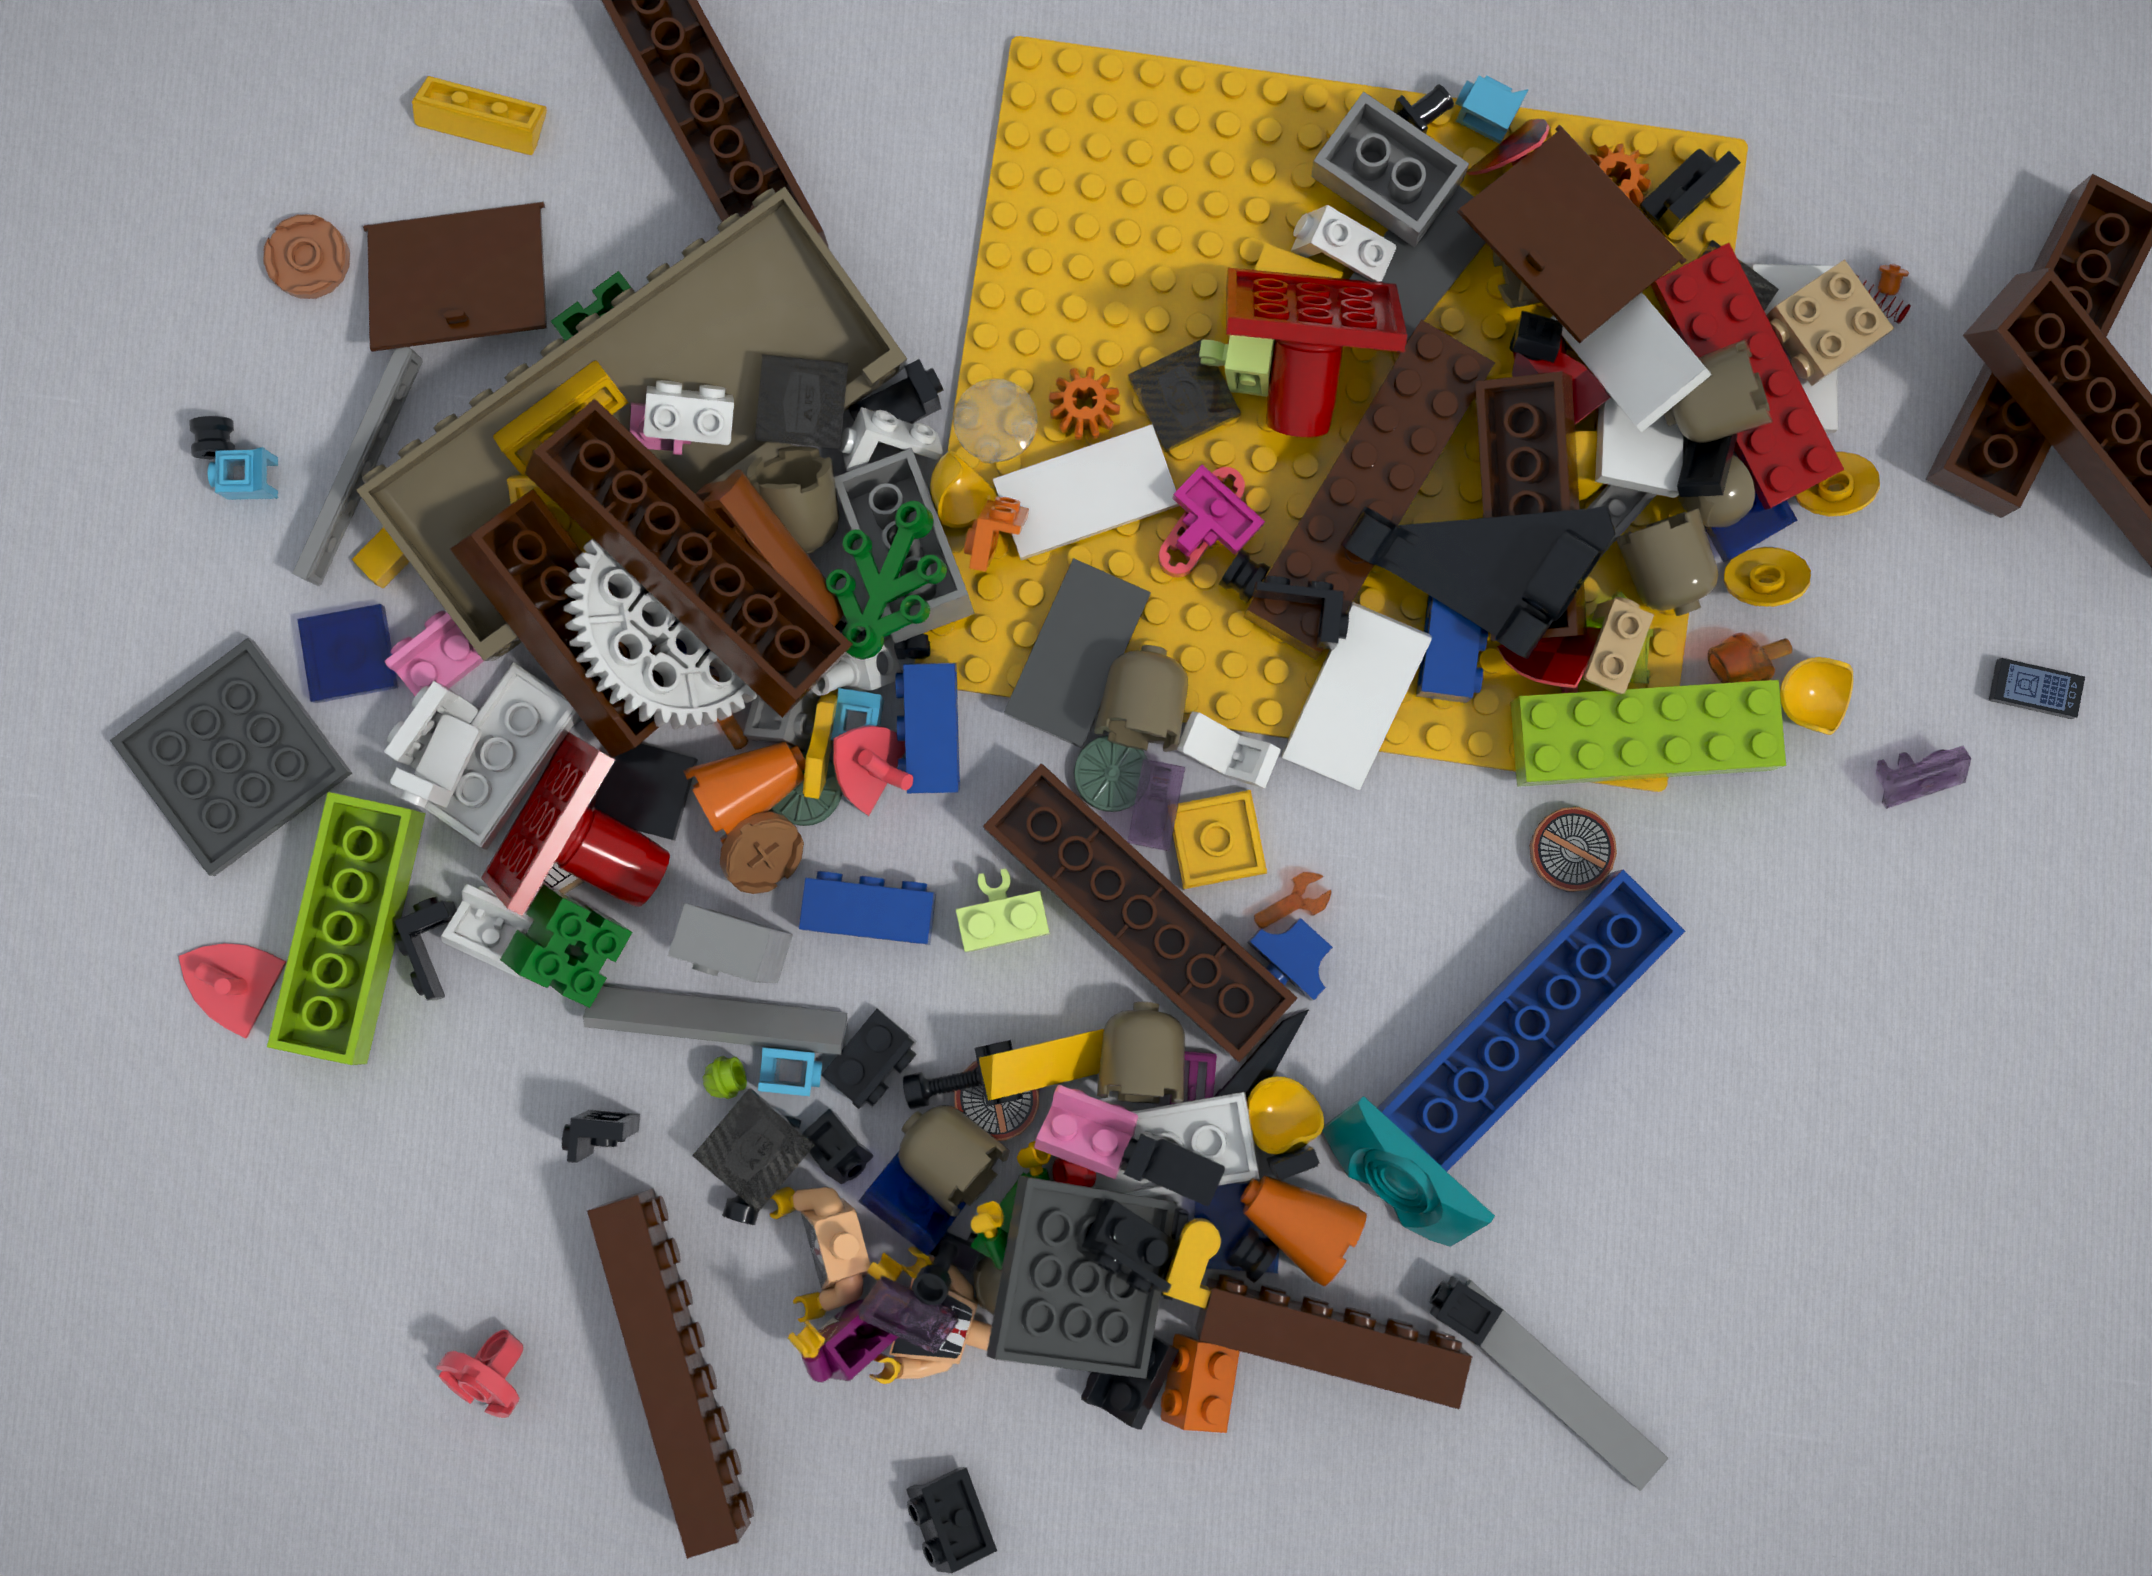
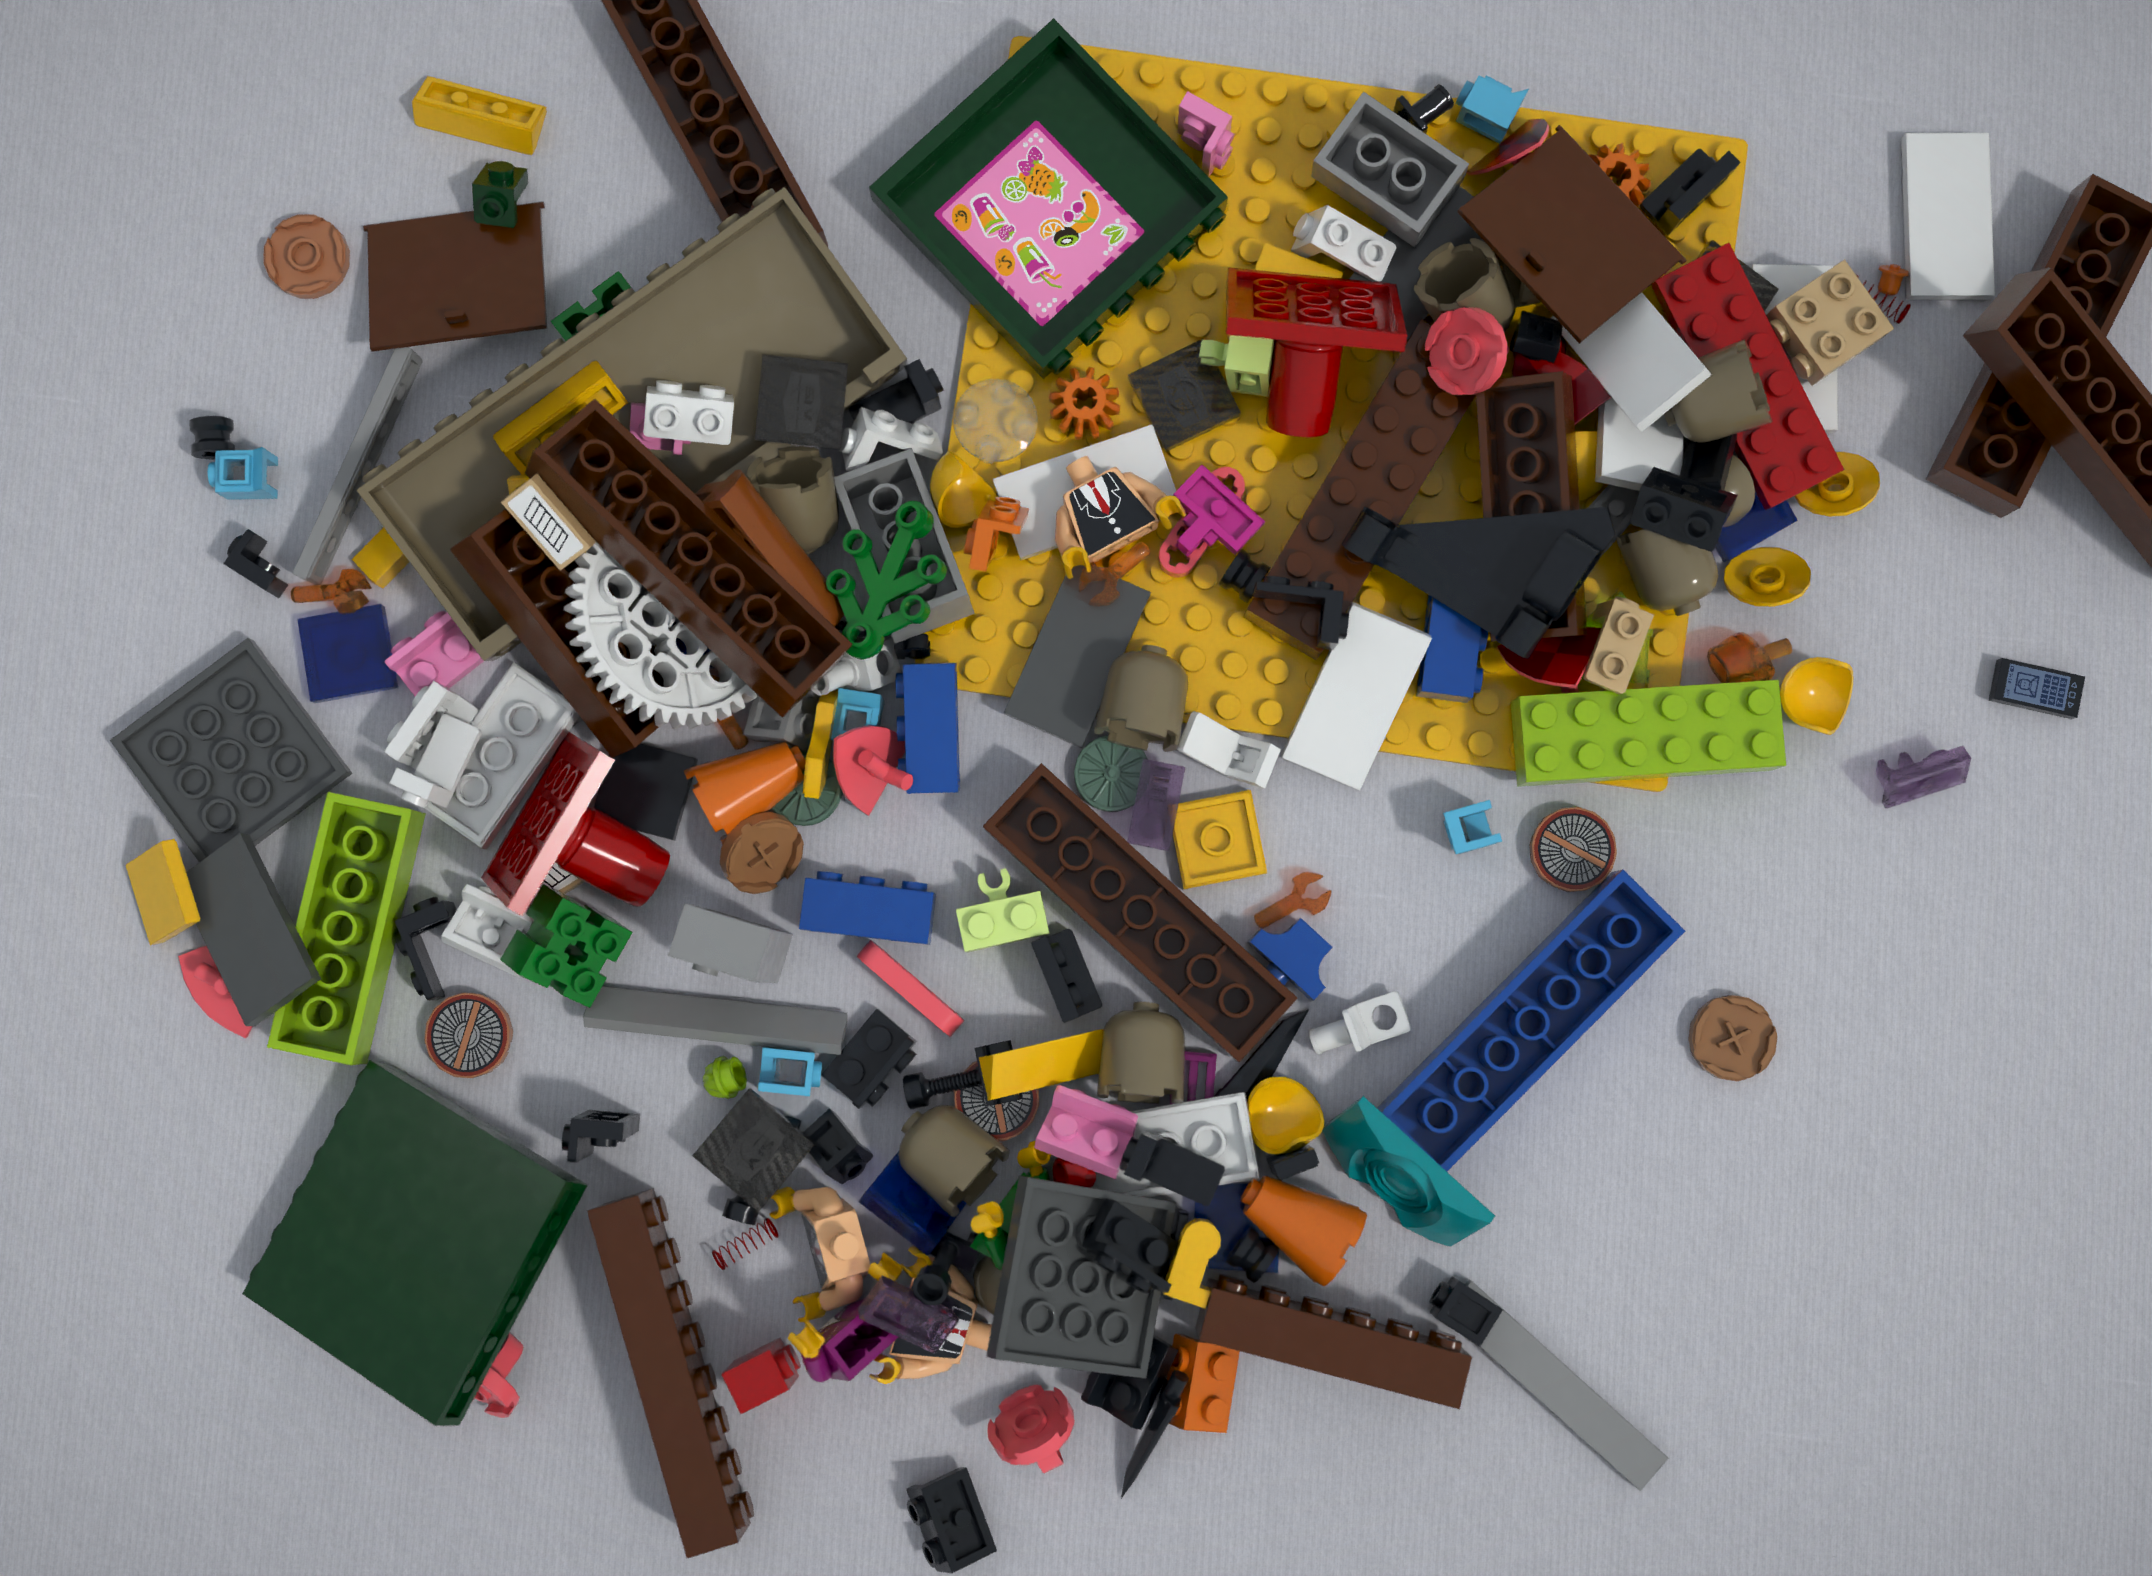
none -> yellow tile [125,839,200,946]
none -> dark grey tile [186,833,321,1026]
none -> black bracket [223,529,288,598]
none -> dark green panel [242,1060,588,1426]
none -> clear orange bar [291,569,372,614]
none -> tile [424,993,513,1078]
none -> dark green bracket [472,161,528,228]
none -> tile [501,473,596,571]
none -> red piece [712,1218,779,1270]
none -> red brick [721,1337,801,1414]
none -> coral beam [857,940,965,1037]
none -> dark green panel [869,18,1228,379]
none -> coral tile [987,1385,1075,1474]
none -> black bracket [1031,929,1102,1024]
none -> torso [1055,456,1186,579]
none -> clear orange bar [1078,542,1150,606]
none -> black bar [1121,1370,1189,1498]
none -> bright pink bracket [1178,91,1235,177]
none -> white bracket [1309,991,1411,1055]
none -> dark tan cylinder [1414,238,1515,332]
none -> coral tile [1425,308,1509,395]
none -> medium azure window [1443,800,1502,855]
none -> black bracket [1630,467,1738,552]
none -> medium nougat tile [1688,995,1778,1081]
none -> white tile [1901,133,1995,300]

